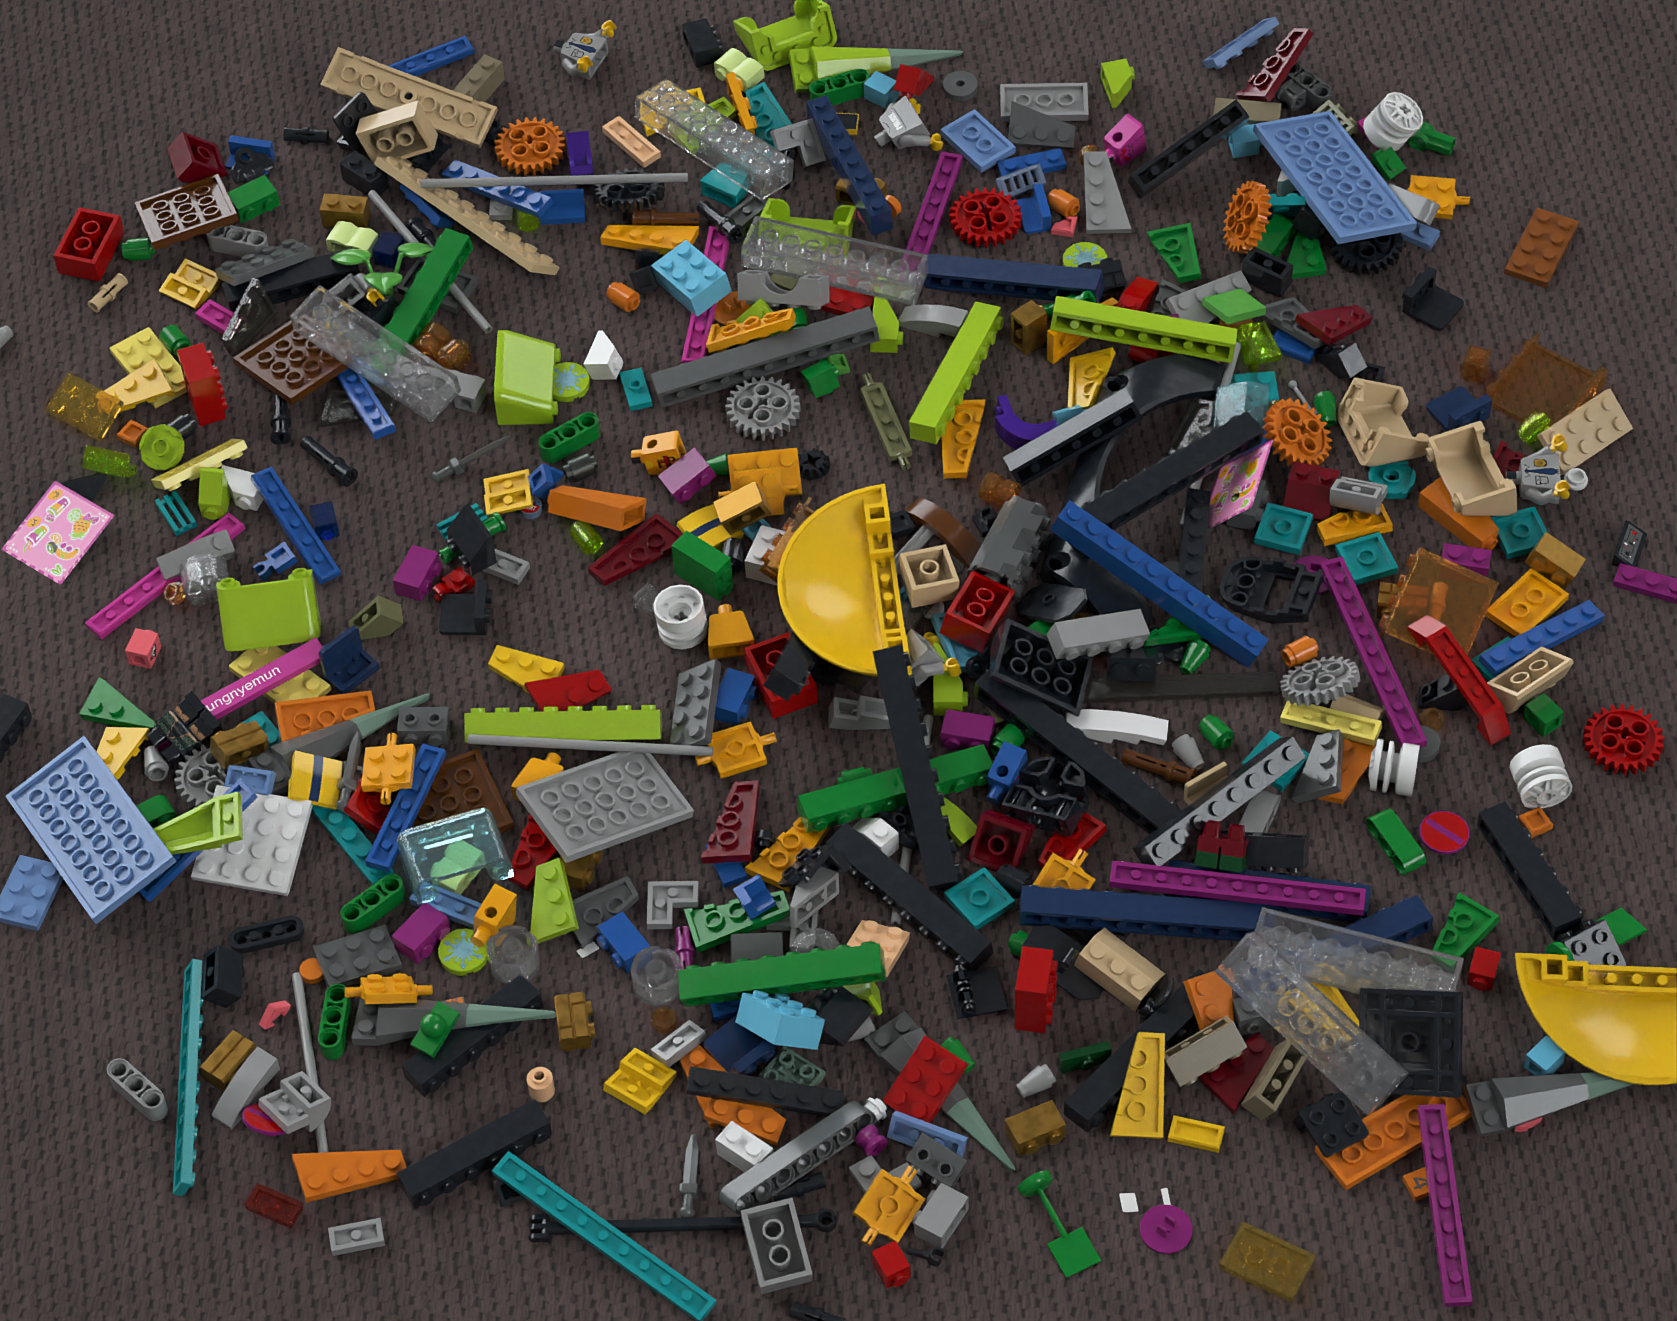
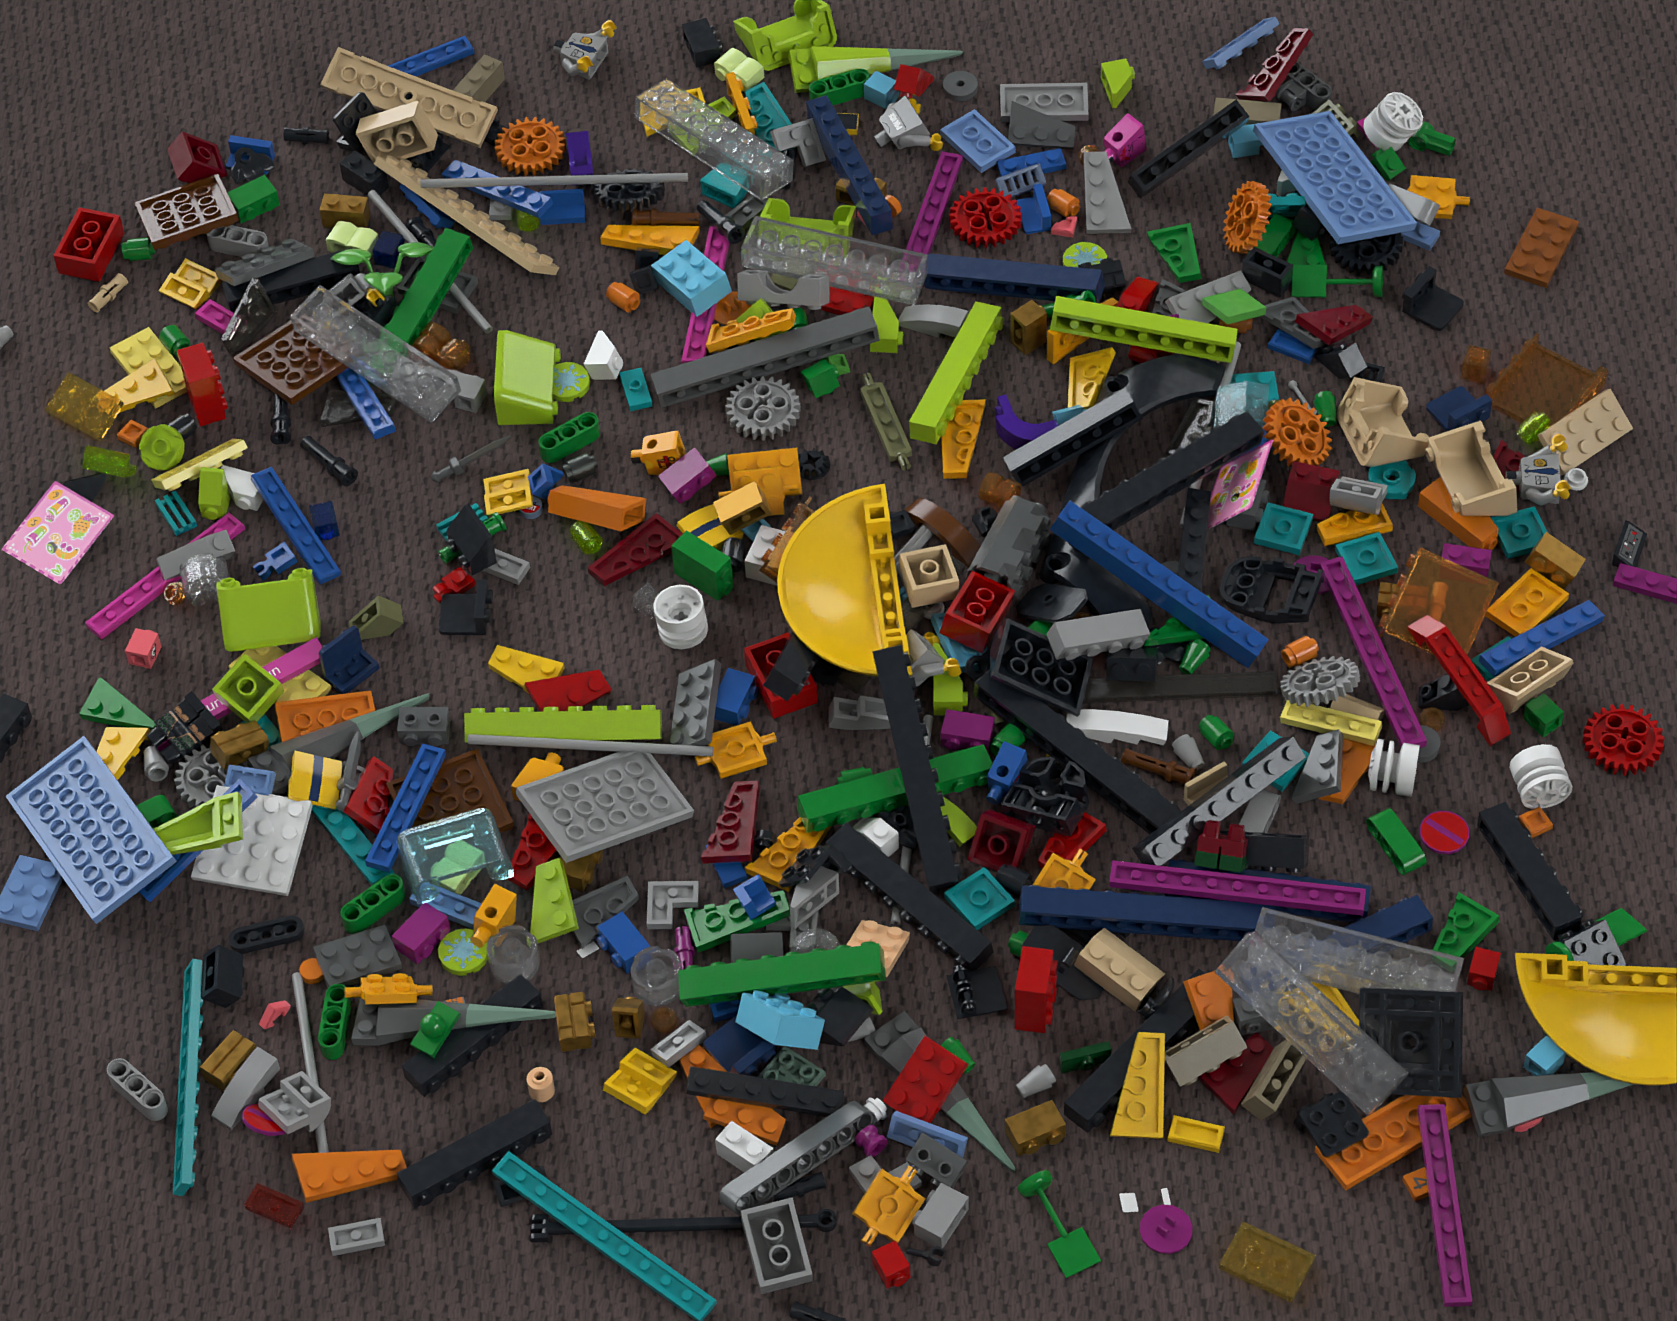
light orange plate [361,733,416,805] -> none
magenta brick [393,545,442,601] -> none
light nougat plate [602,116,661,168] -> none
dark grey sword [679,1134,699,1218] -> none
light orange torso [708,604,754,660] -> none
clear neon green bracket [1236,321,1282,373] -> none
none -> lime brick [212,653,284,723]
none -> pearl gold slope [612,997,645,1039]
none -> green piece [1292,265,1383,298]

